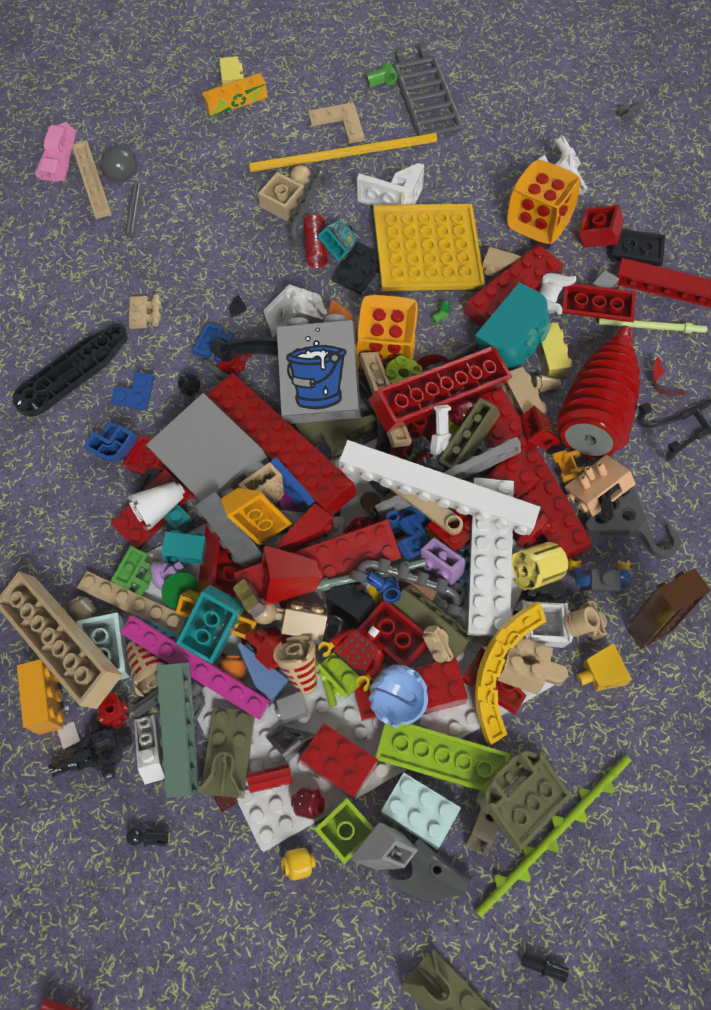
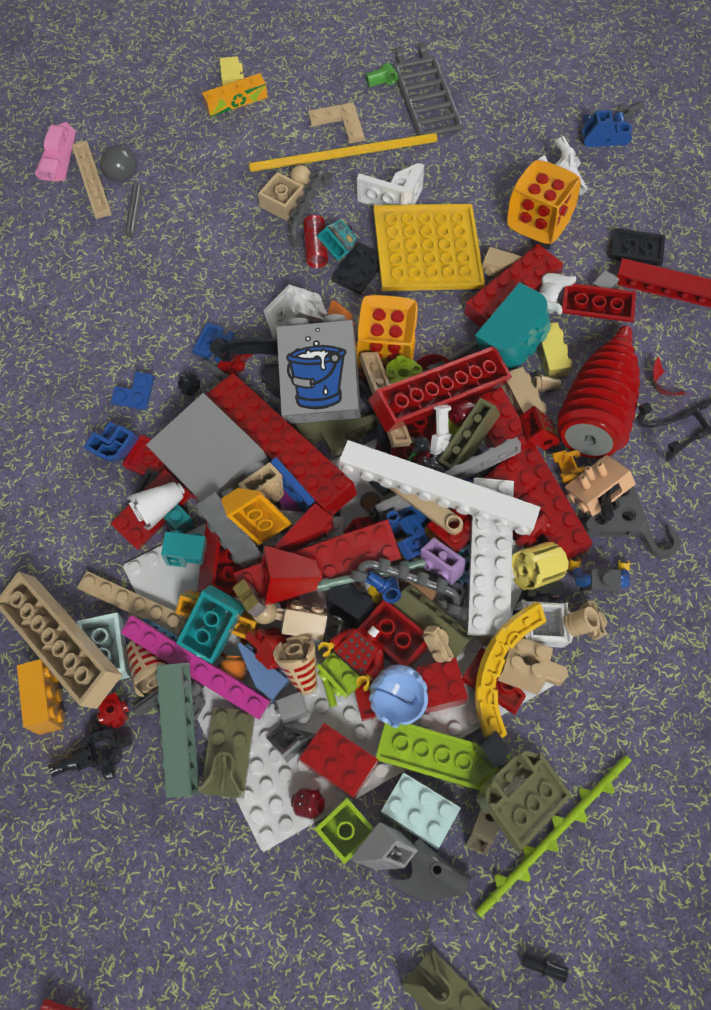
black beam [13,324,128,417] -> none
white sticker [57,706,80,749] -> none
dark tan head [66,596,97,623] -> none
bright green plate [111,546,160,596] -> none
black pin [126,828,169,847] -> none
tan plate [129,294,161,329] -> none
white slope [134,714,165,784] -> none
lavender piece [150,561,184,591] -> none
green sticker [161,572,198,608] -> none
clear red piece [213,796,238,812] -> none
black tile [229,295,247,317] -> none
red axle [246,764,293,793] -> none
yellow head [281,848,315,881] -> none
arm [431,300,450,324] -> none
yellow torso [576,644,632,691] -> none
red brick [579,204,624,248] -> none
yellowish green bar [598,318,707,334] -> none
reddish brown brick [627,568,711,649] -> none
none -> black slope [261,364,281,400]
none -> black slope [473,731,510,769]
none -> blue piece [582,110,632,147]

